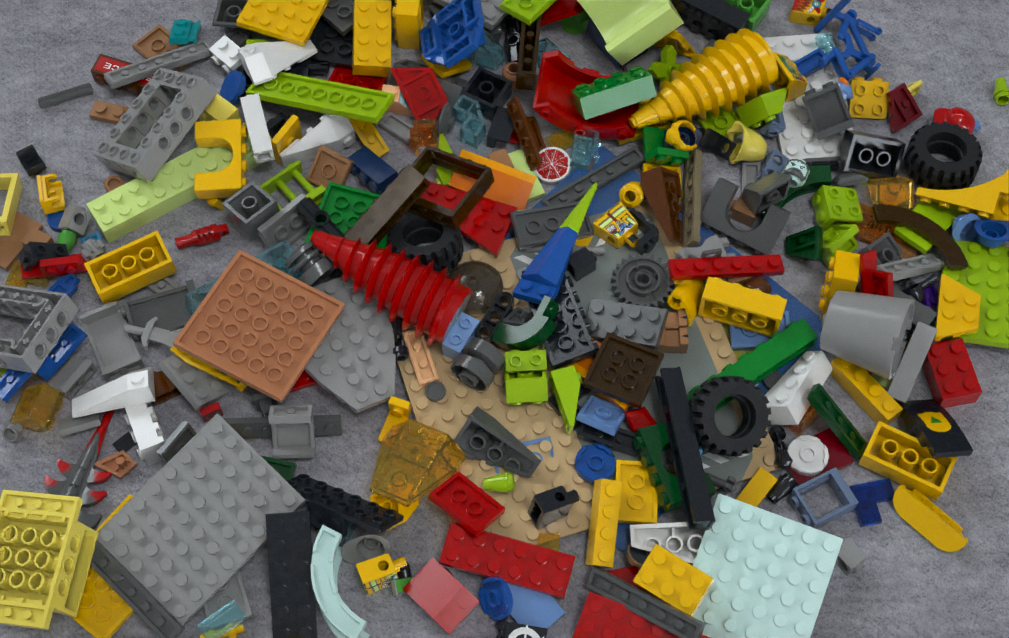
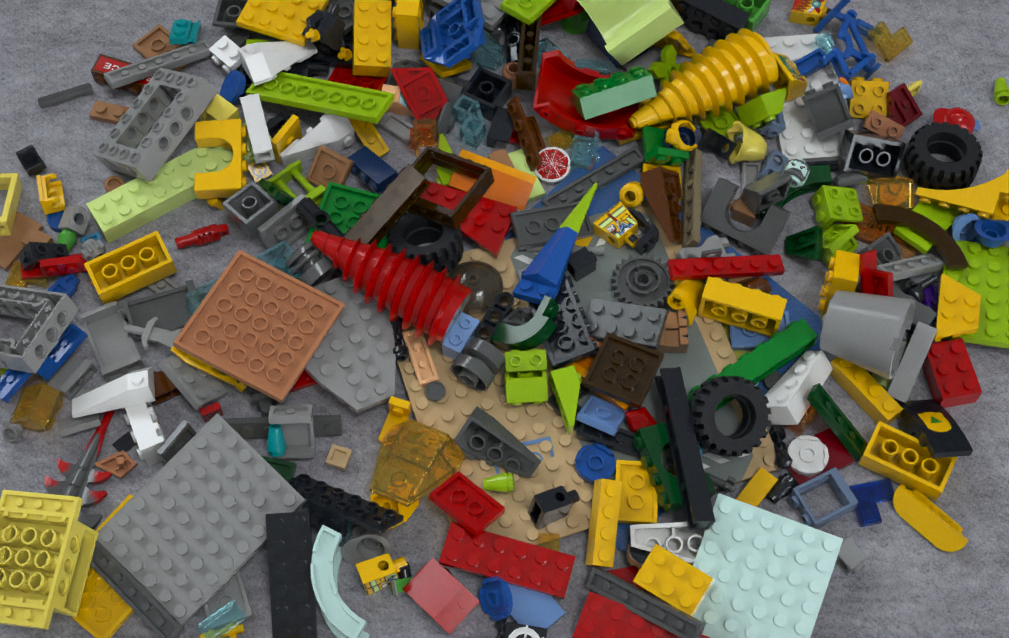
none -> yellow tile [248,161,272,183]
none -> dark green wing [258,178,295,206]
none -> teal cone [266,424,287,457]
none -> black torso [302,3,353,61]
none -> tan plate [325,444,353,471]
none -> clear light blue tile [575,59,613,76]
none -> nougat plate [862,110,905,140]
none -> clear yellow tile [868,21,913,63]

